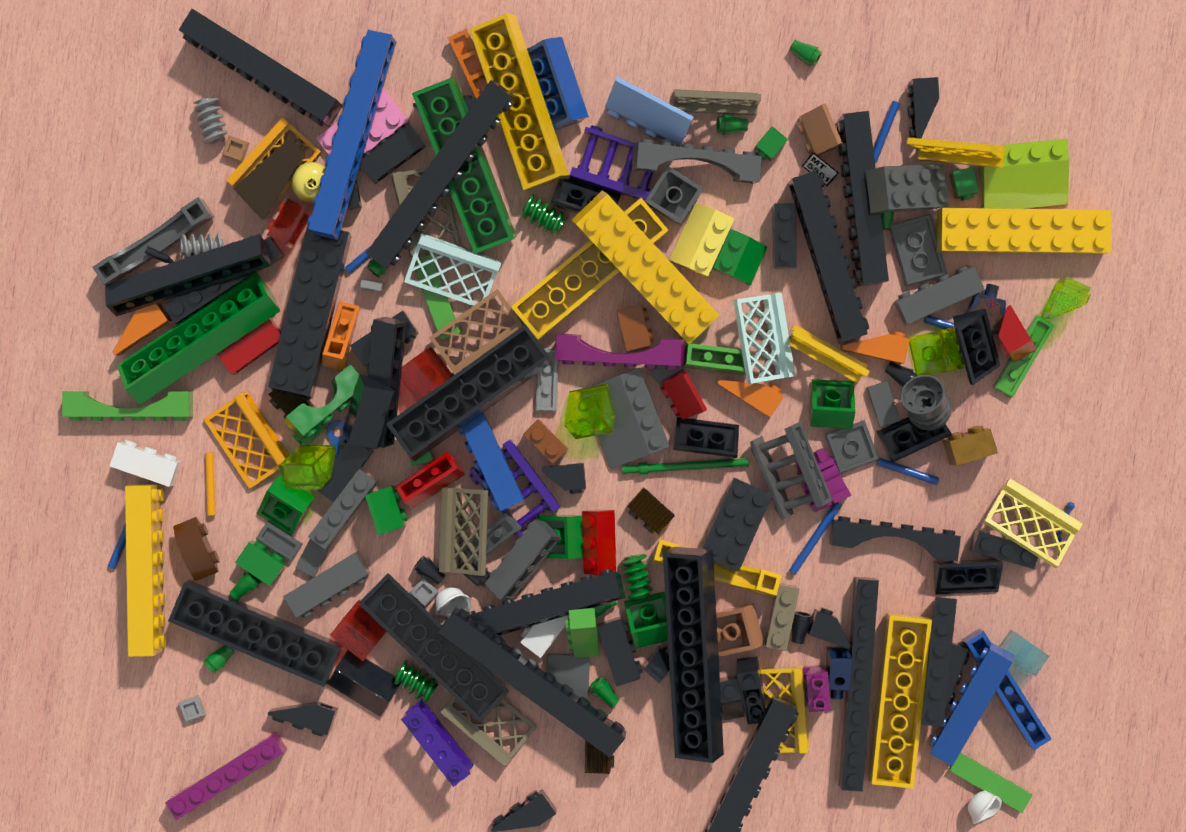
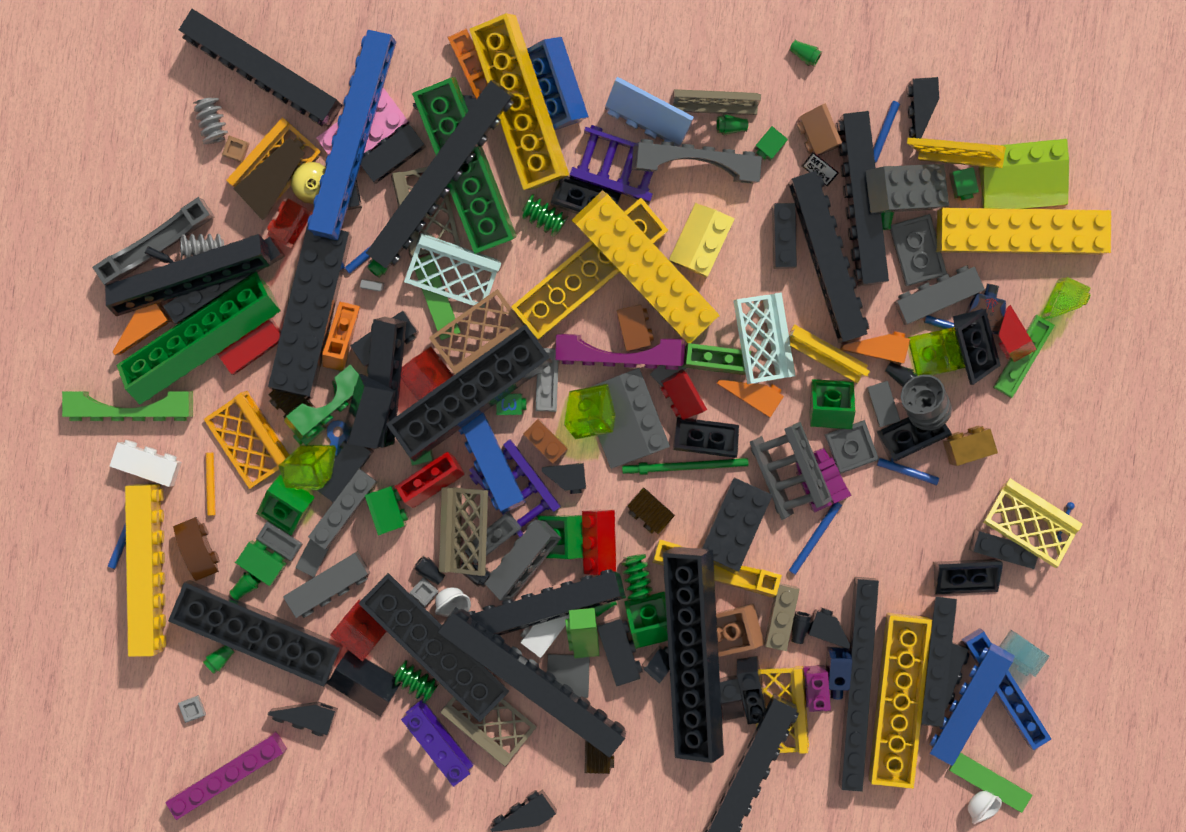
green cone [589,676,619,708] -> none
dark grey slope [645,165,703,226] -> none
green slope [712,228,768,286] -> none
black arch [829,516,961,562] -> none
none -> green brick [496,394,527,415]

